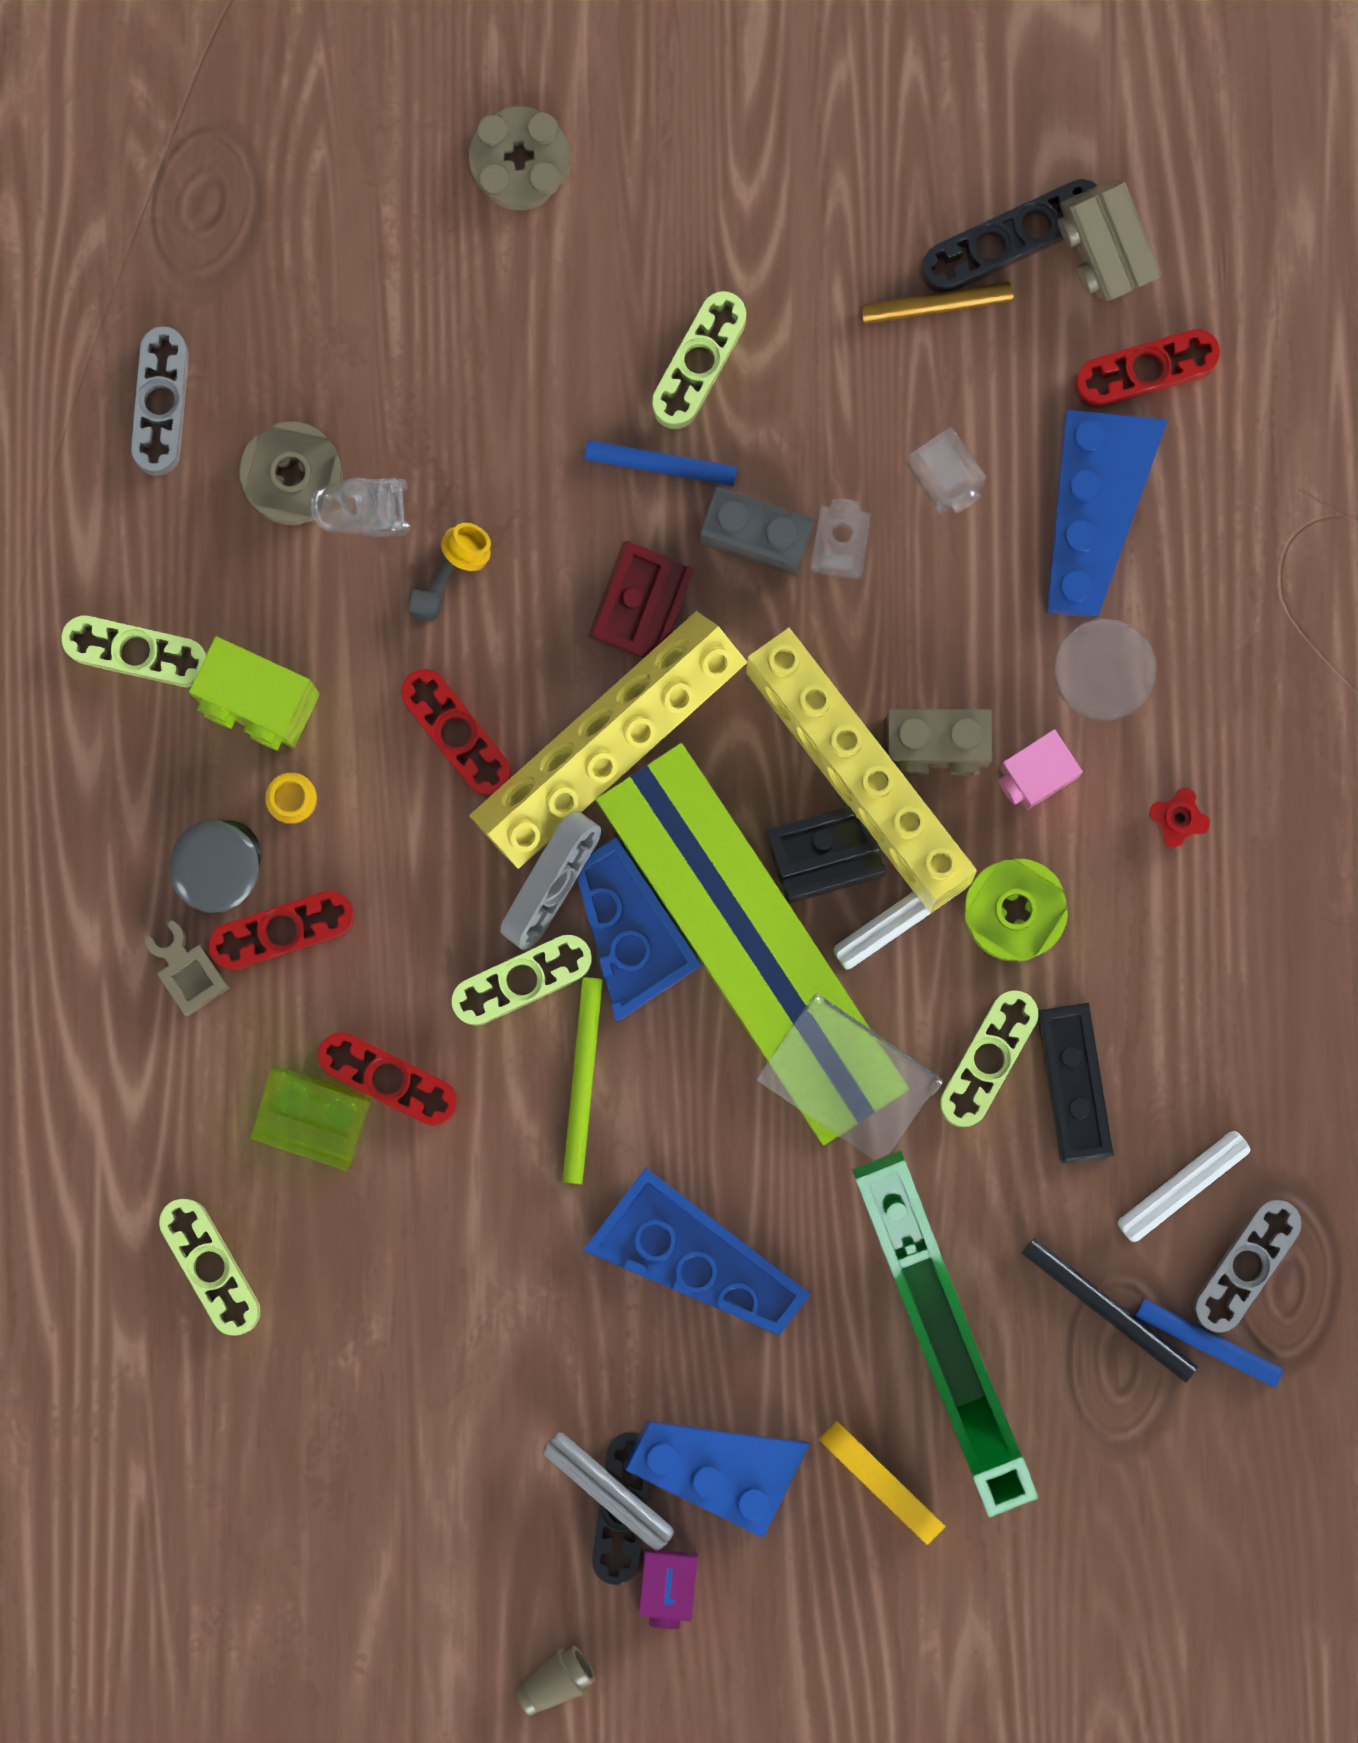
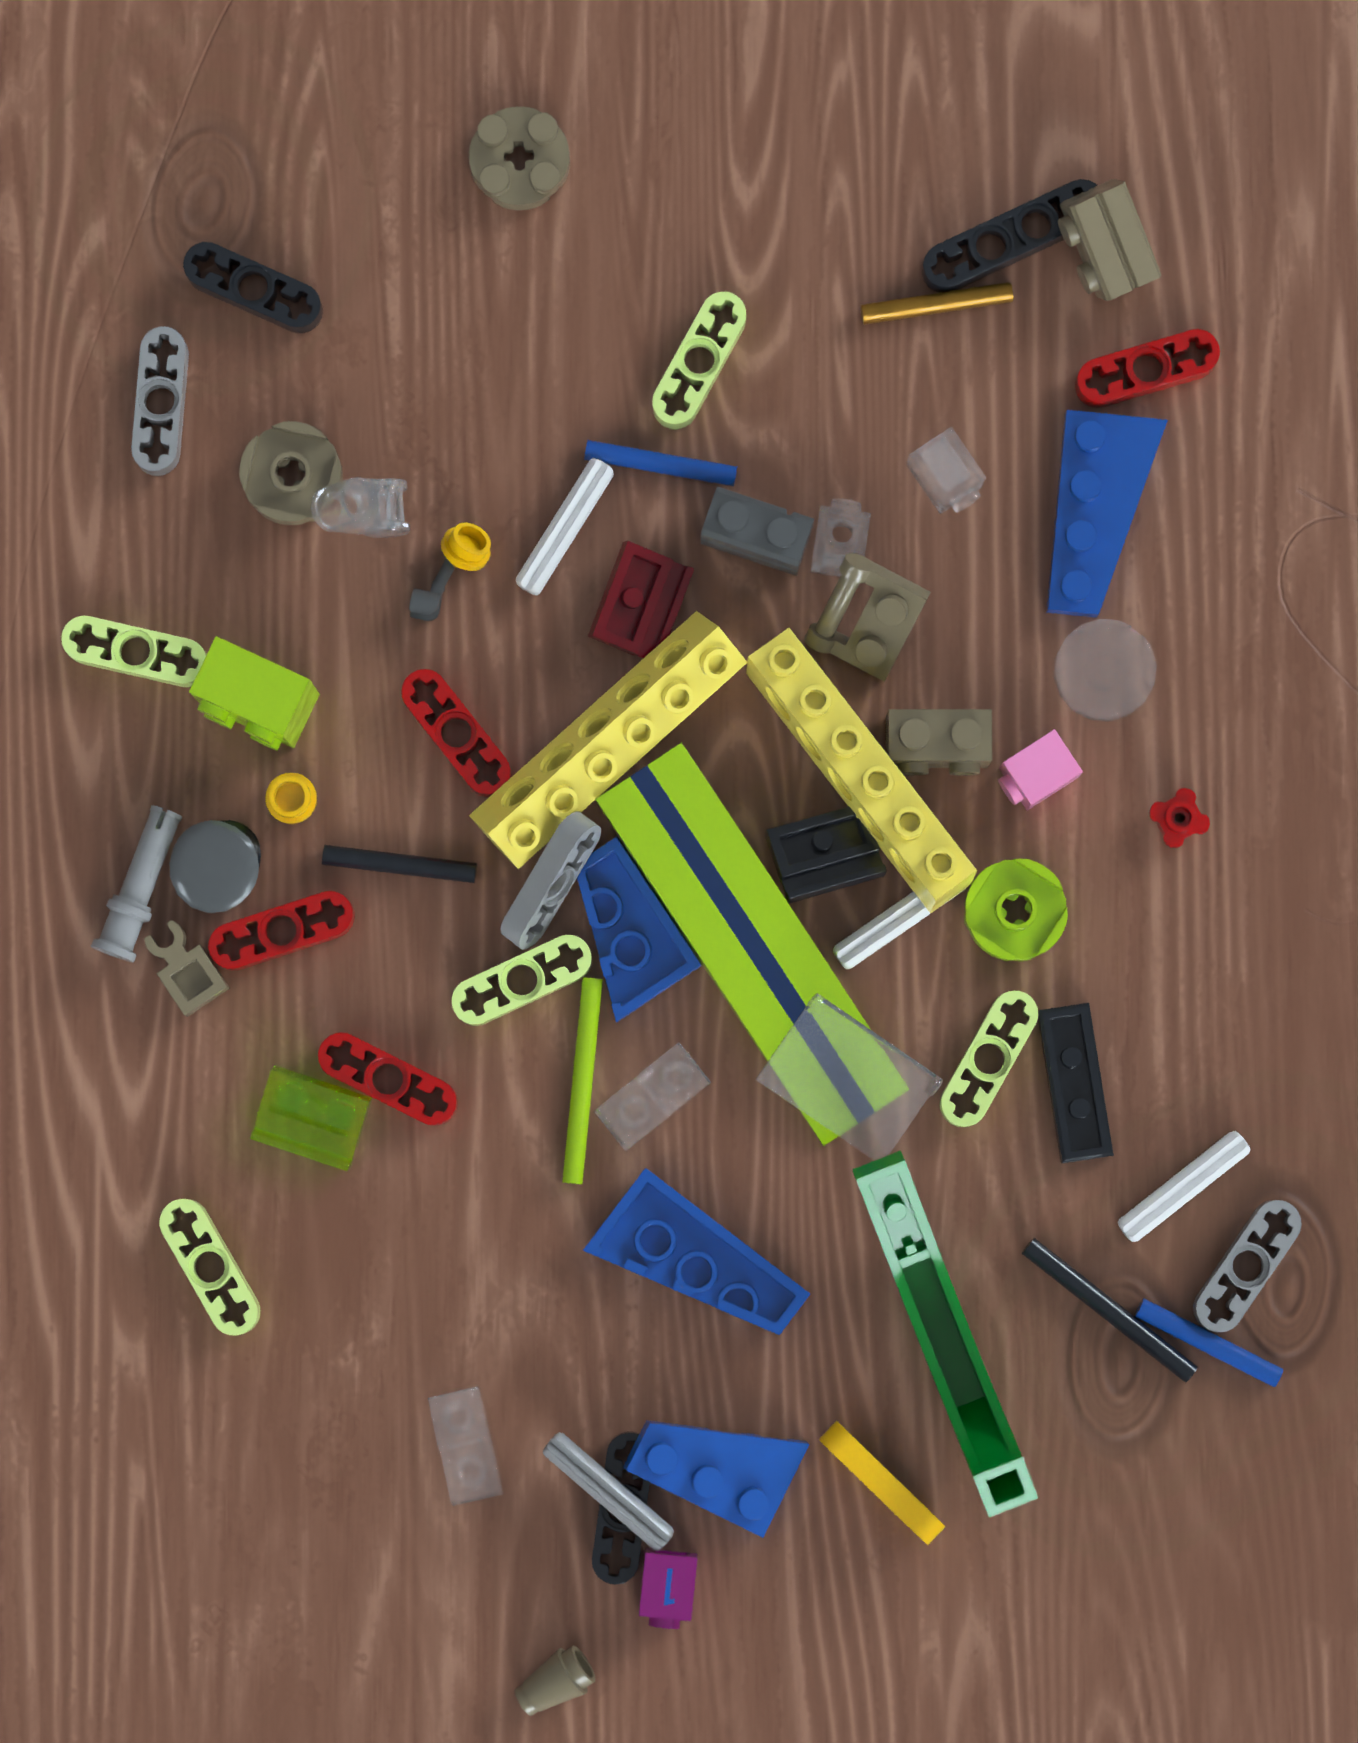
none -> light grey pin [91,805,182,963]
none -> black beam [183,242,323,333]
none -> black bar [322,845,477,883]
none -> clear slope [428,1386,504,1506]
none -> white axle [516,458,614,596]
none -> clear slope [594,1043,711,1151]
none -> dark tan plate [804,553,931,682]

